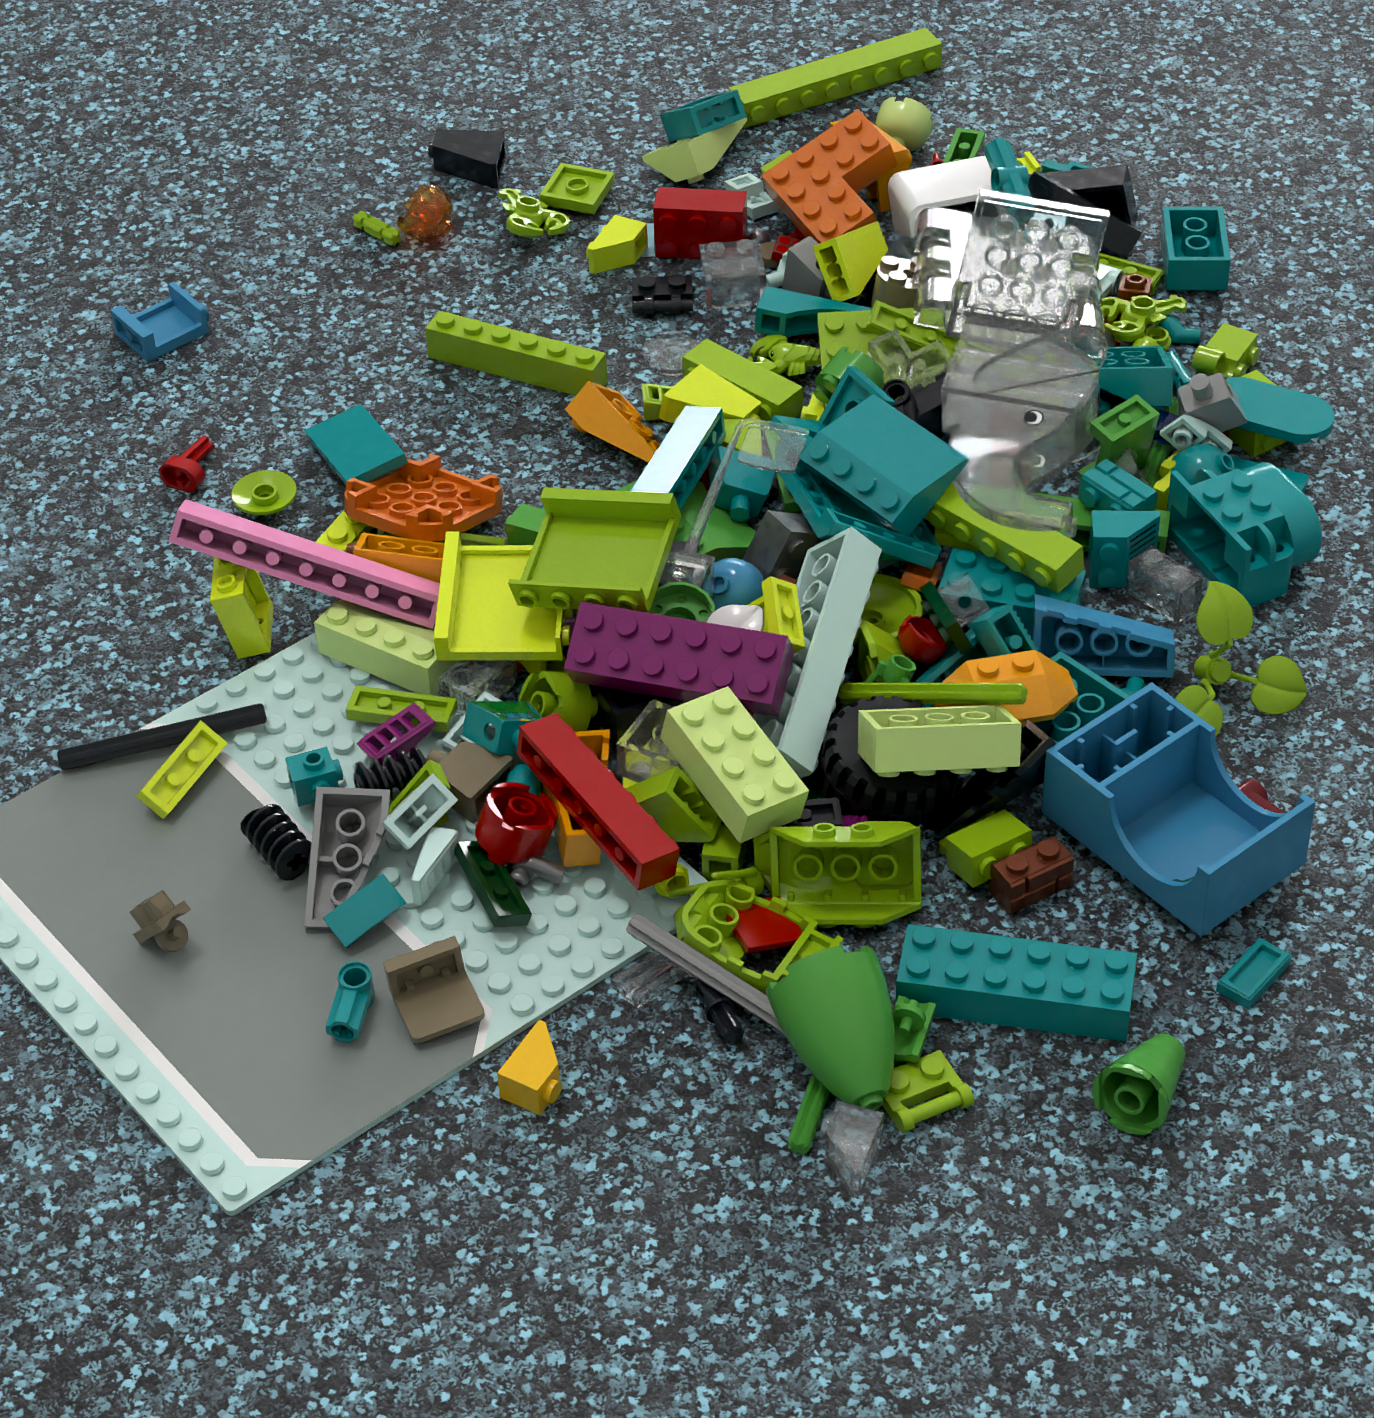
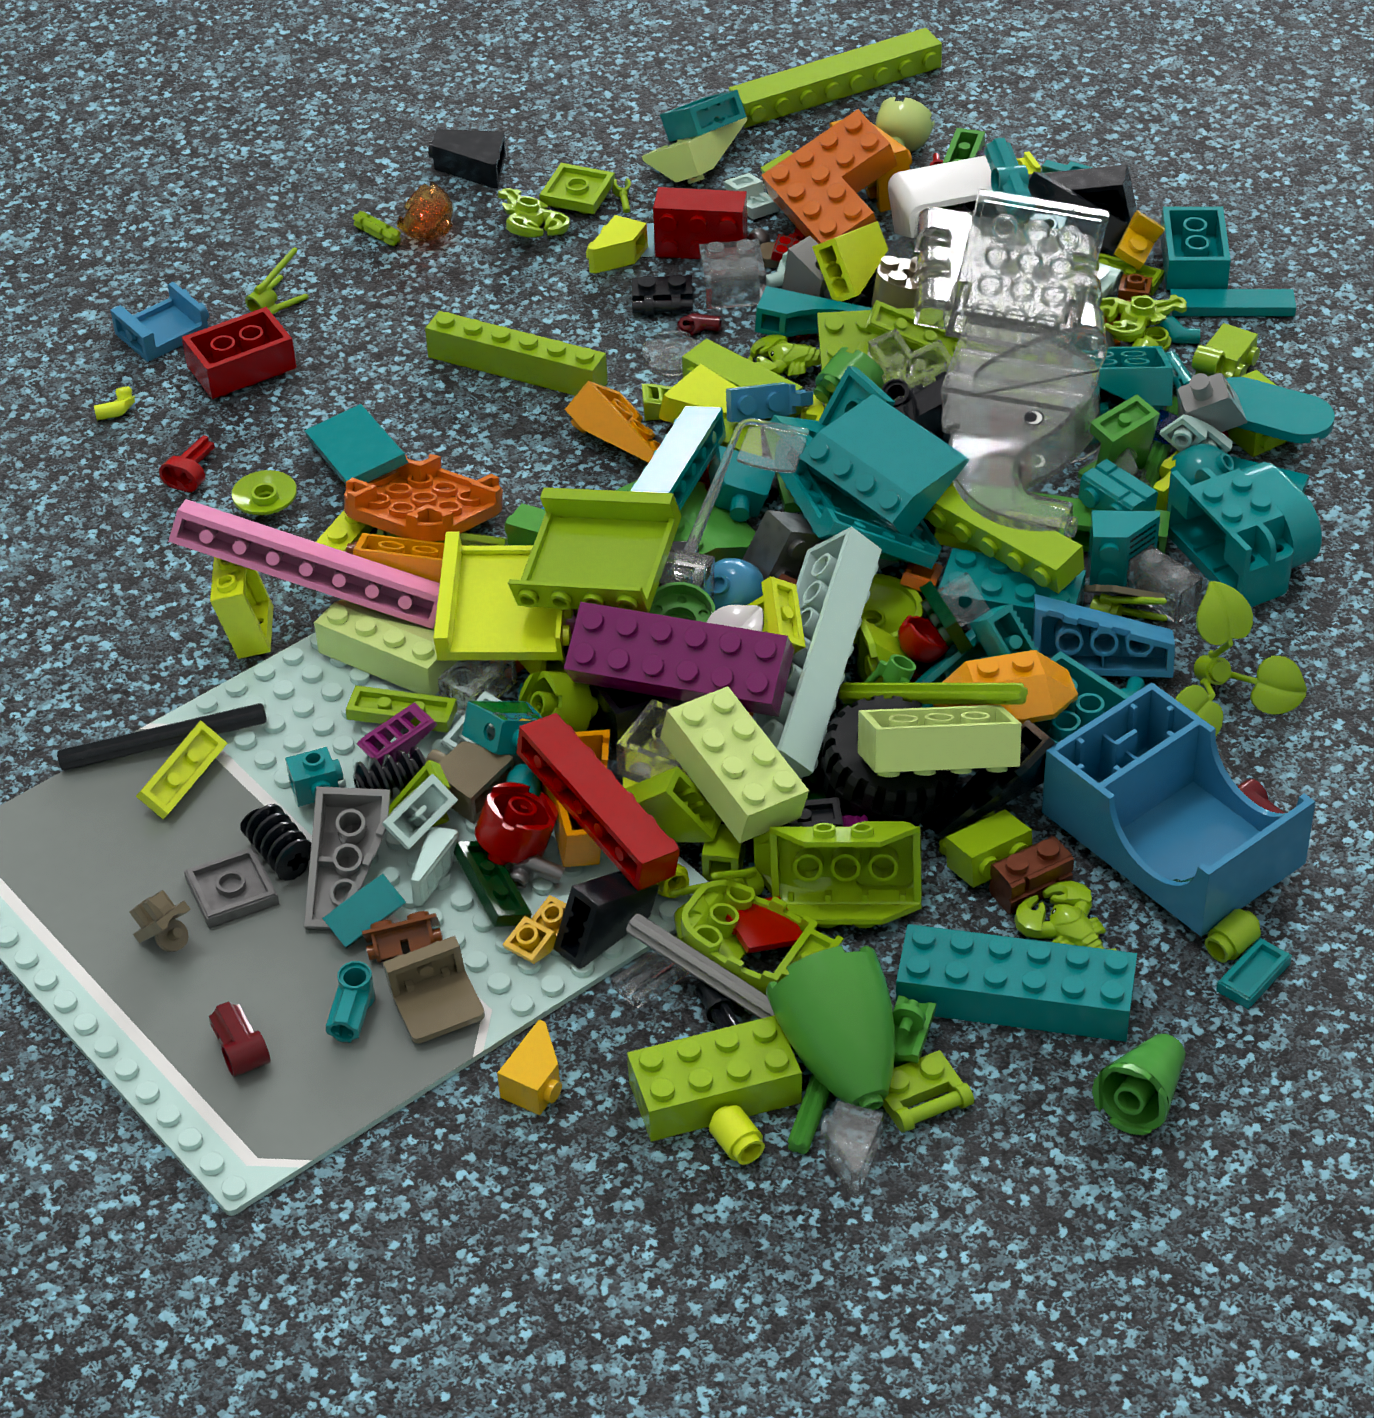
none -> neon yellow arm [94,386,135,421]
none -> red brick [182,307,297,399]
none -> flat silver tile [184,847,279,928]
none -> dark red piece [209,1001,271,1077]
none -> lime plant [245,247,309,315]
none -> dark orange hinge [362,911,443,962]
none -> yellow slope [503,895,566,964]
none -> black slope [553,871,659,969]
none -> lime hand [612,178,631,213]
none -> lime brick [627,1015,802,1142]
none -> dark red arm [677,313,722,337]
none -> neon yellow brick [709,1105,765,1165]
none -> dark azure hinge [726,382,813,422]
none -> lime animal [1014,881,1116,950]
none -> dark tan piece [1083,584,1165,598]
none -> lime plant [1090,593,1167,622]
none -> yellow slope [1114,210,1165,270]
none -> teal tile [1170,289,1296,316]
none -> lime brick [1205,909,1261,963]

